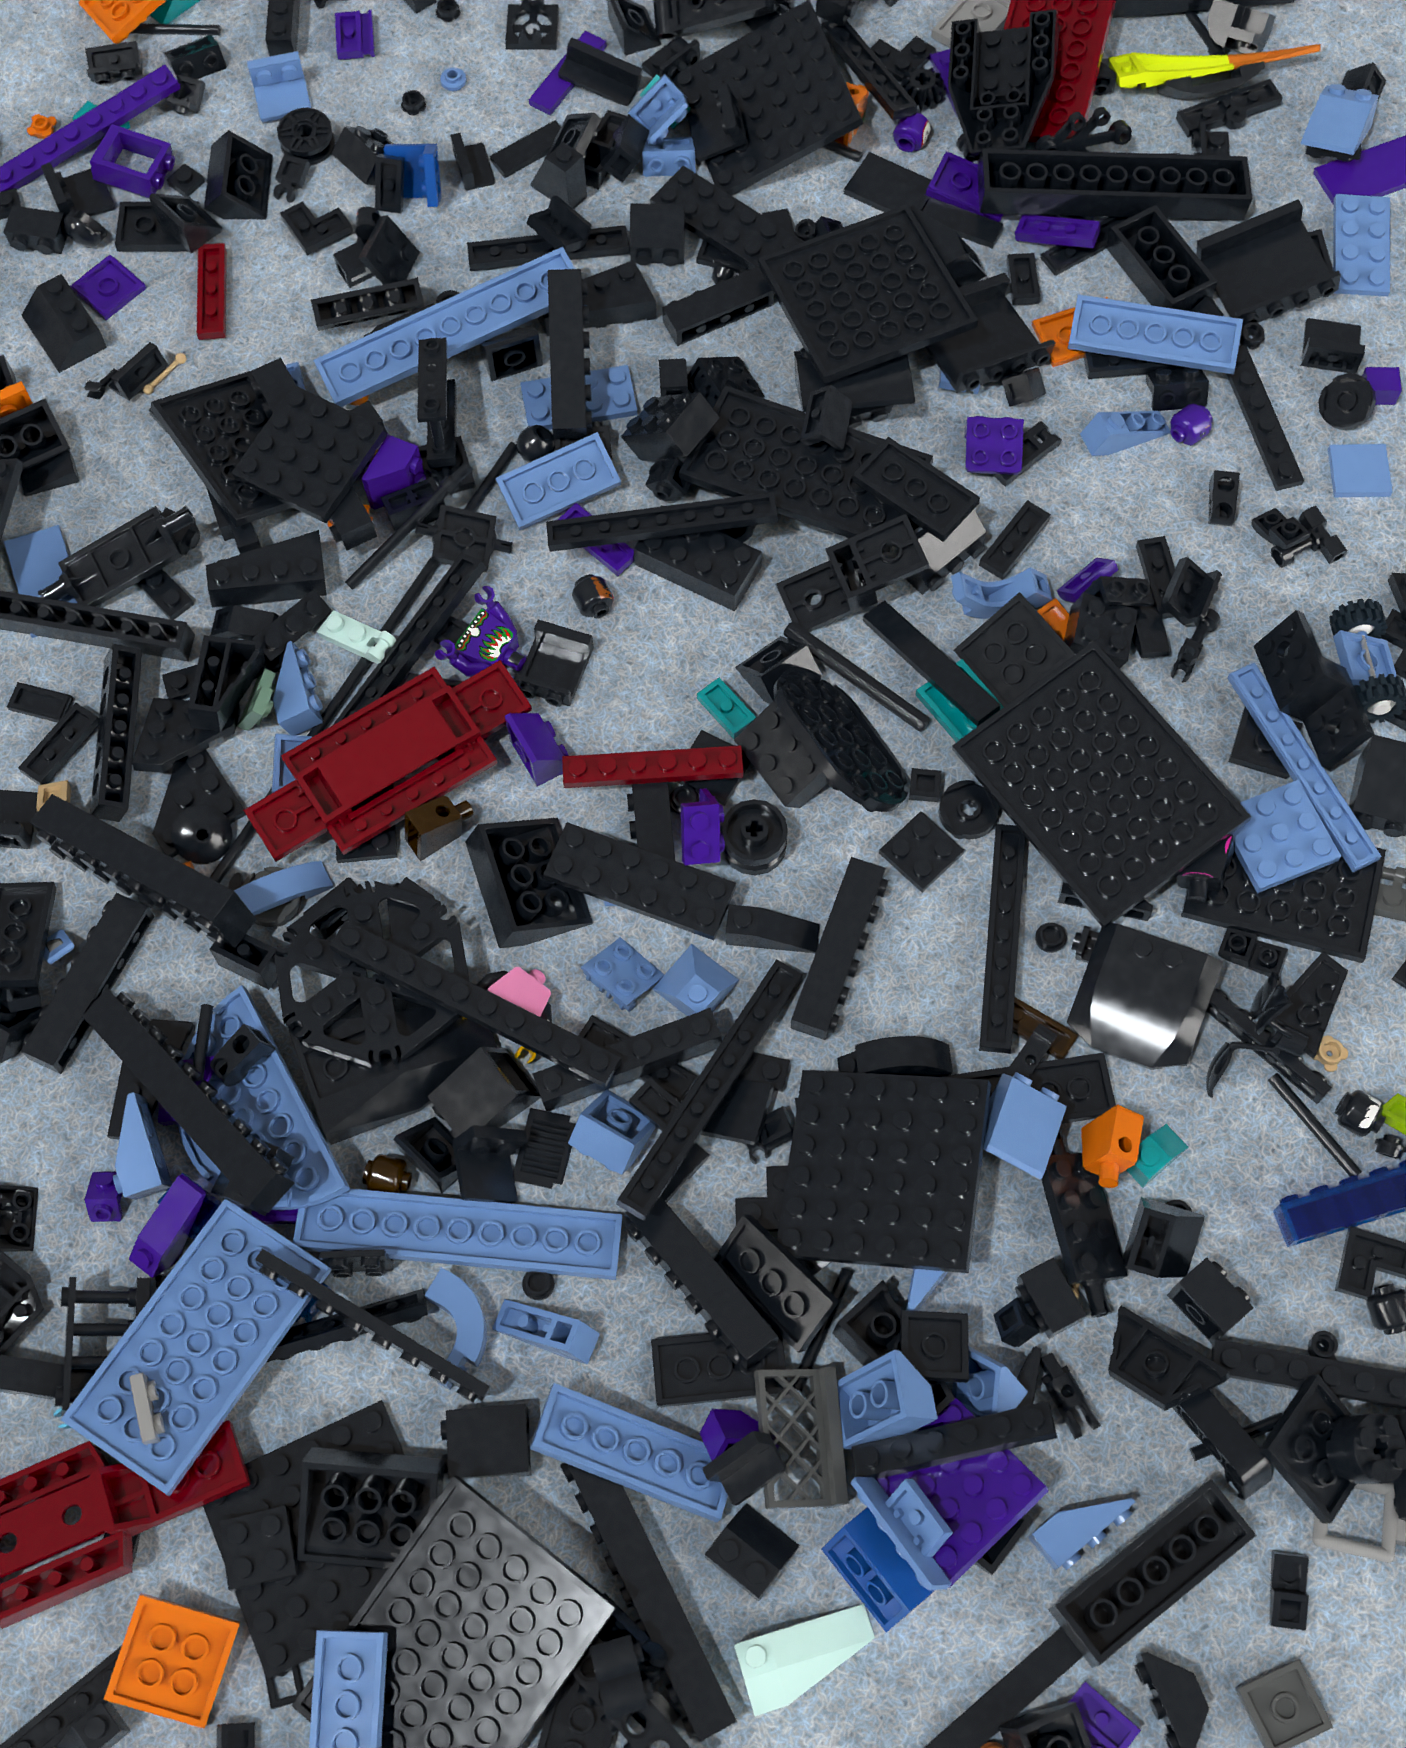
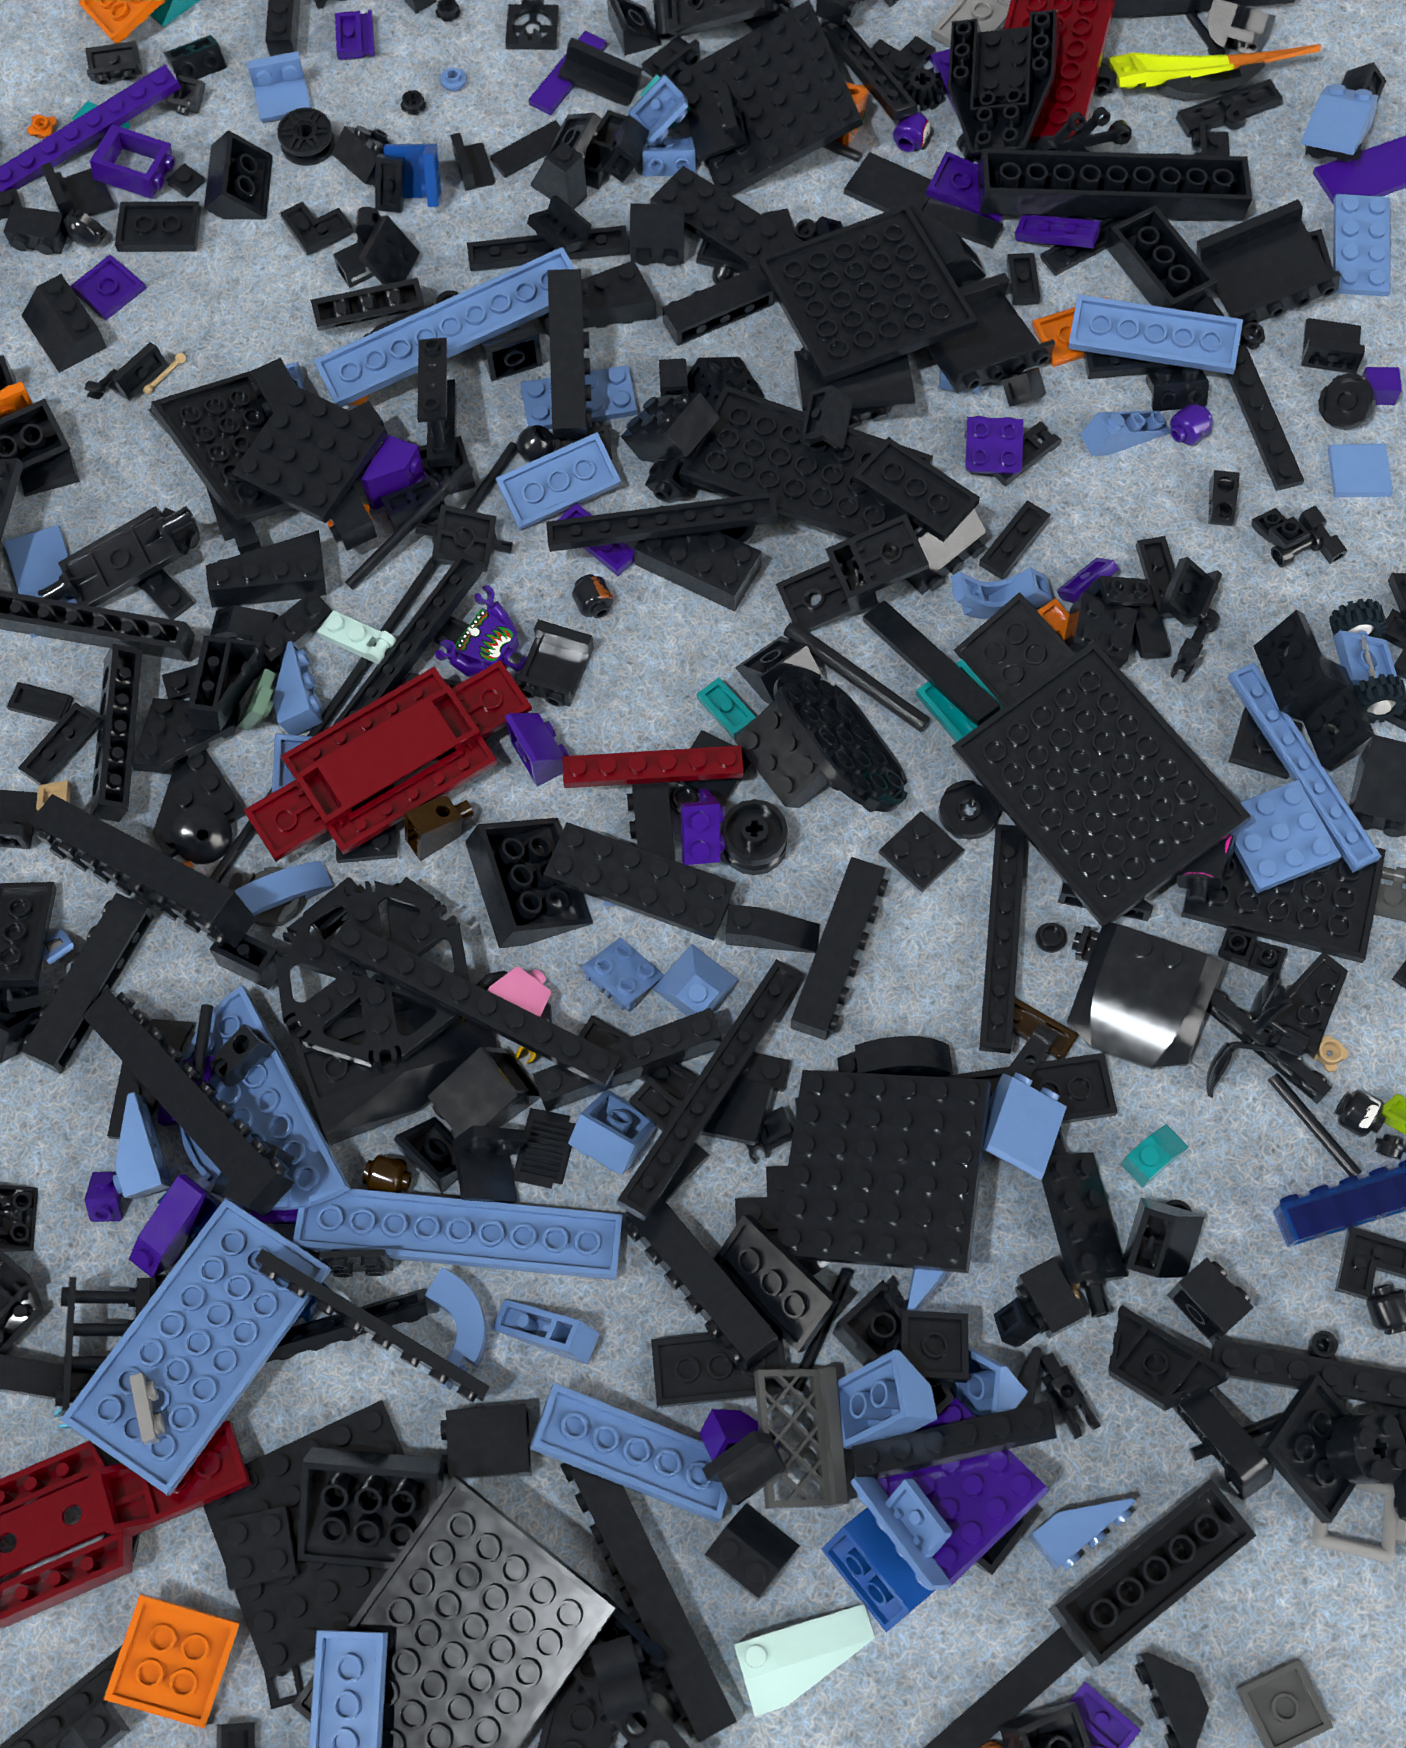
black bar [130,23,221,36] -> none
black slope [149,193,223,254] -> none
dark red plate [196,243,227,340] -> none
black plate [273,155,311,203] -> none
black plate [522,1271,555,1301] -> none
black plate [909,768,941,802] -> none
orange torso [1081,1104,1144,1188] -> none
black slope [1270,1551,1309,1631] -> none

